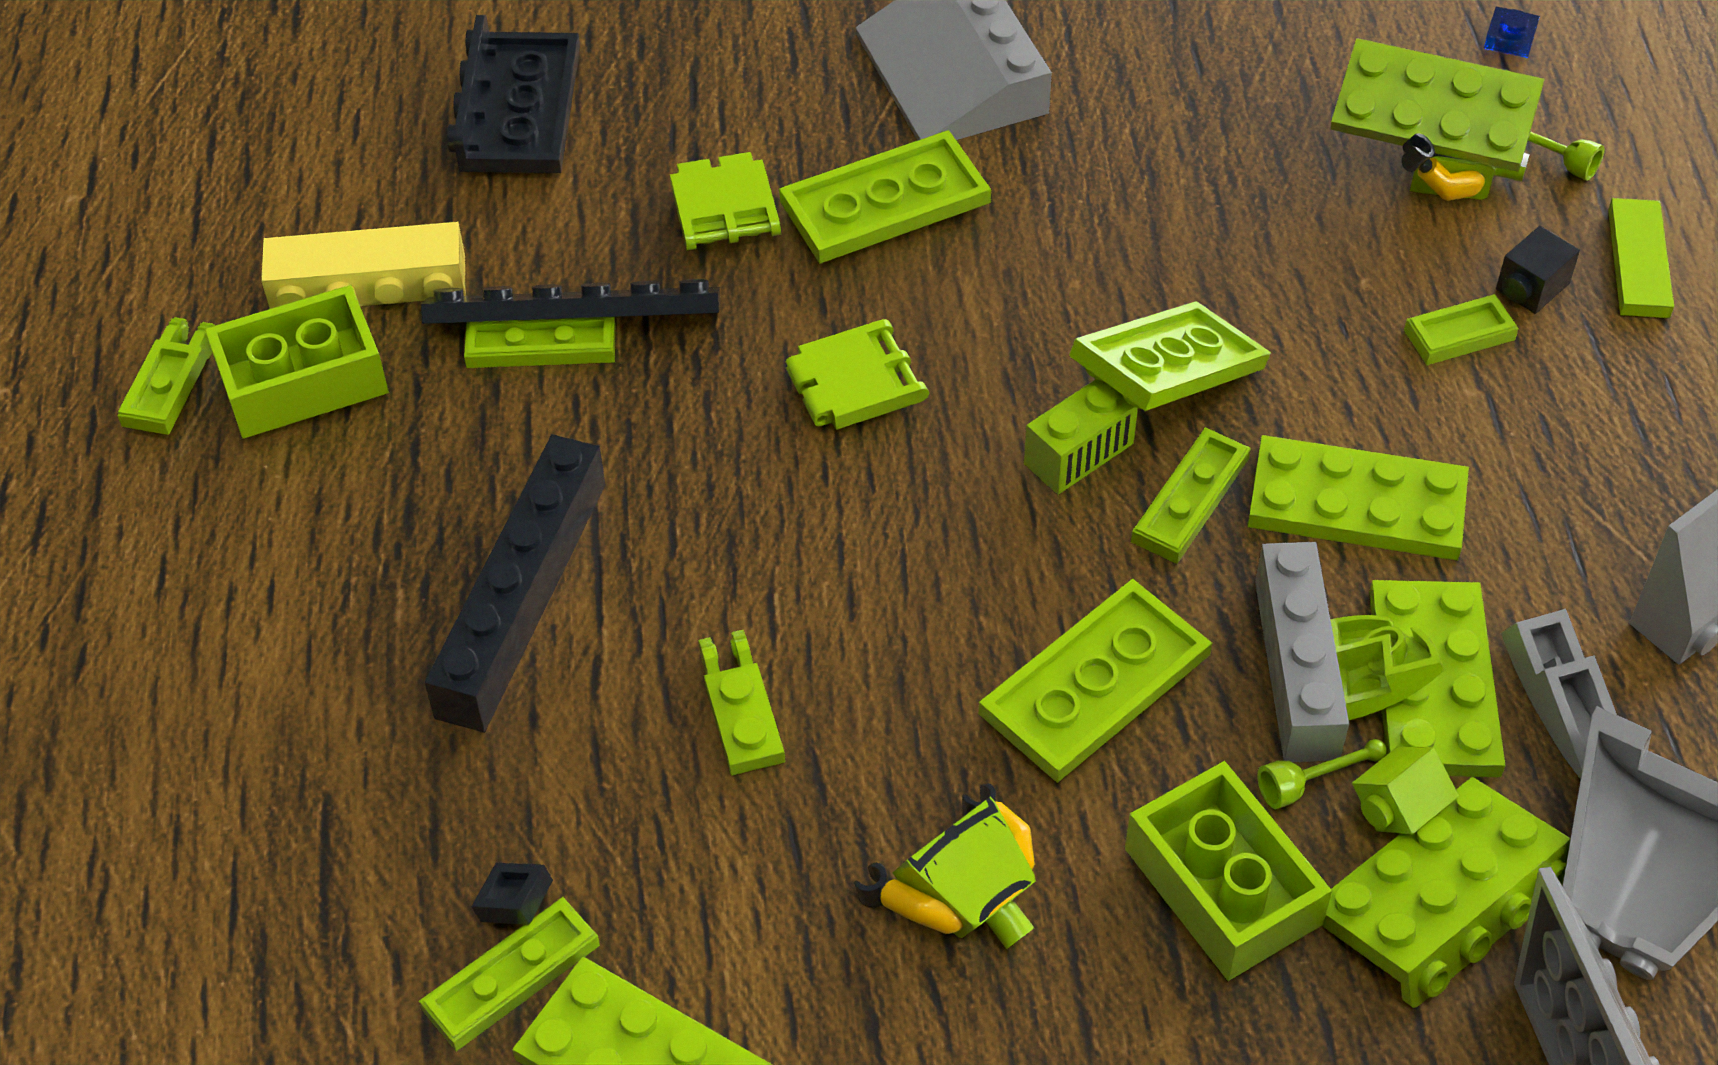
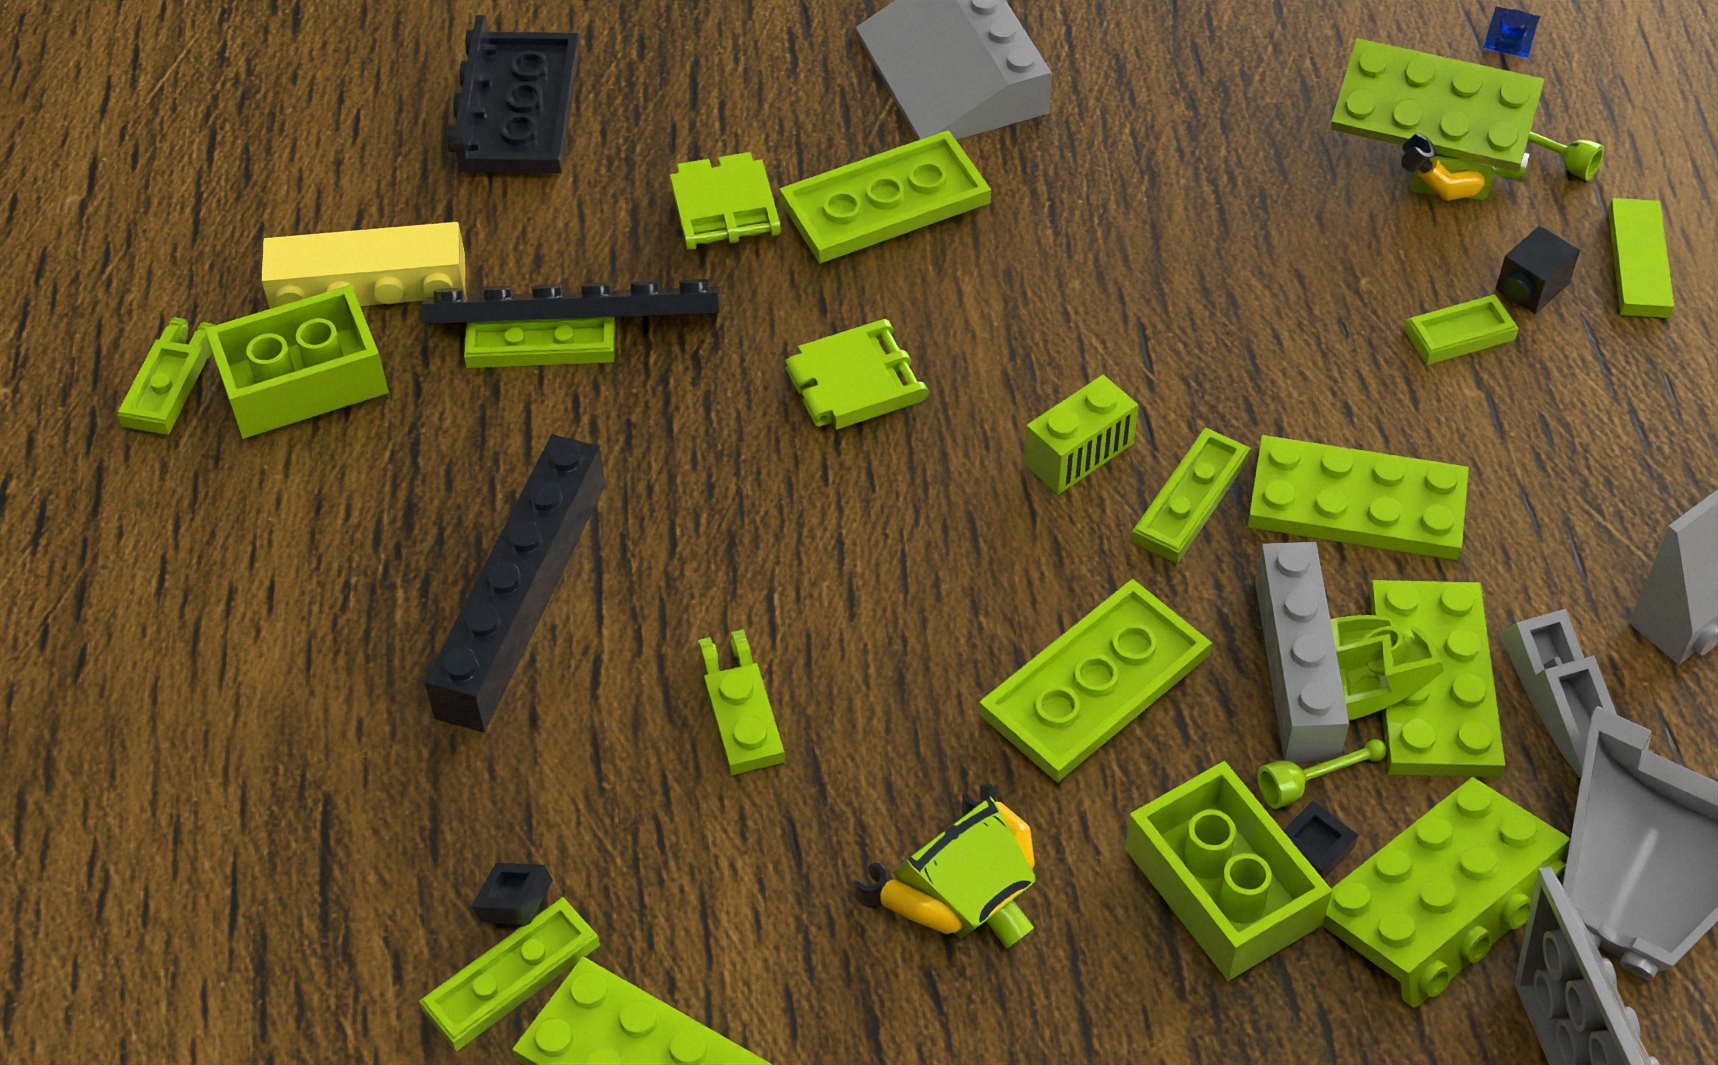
lime plate [1069,301,1271,411] -> none
lime brick [1351,746,1459,834] -> none
none -> black plate [1283,801,1359,880]

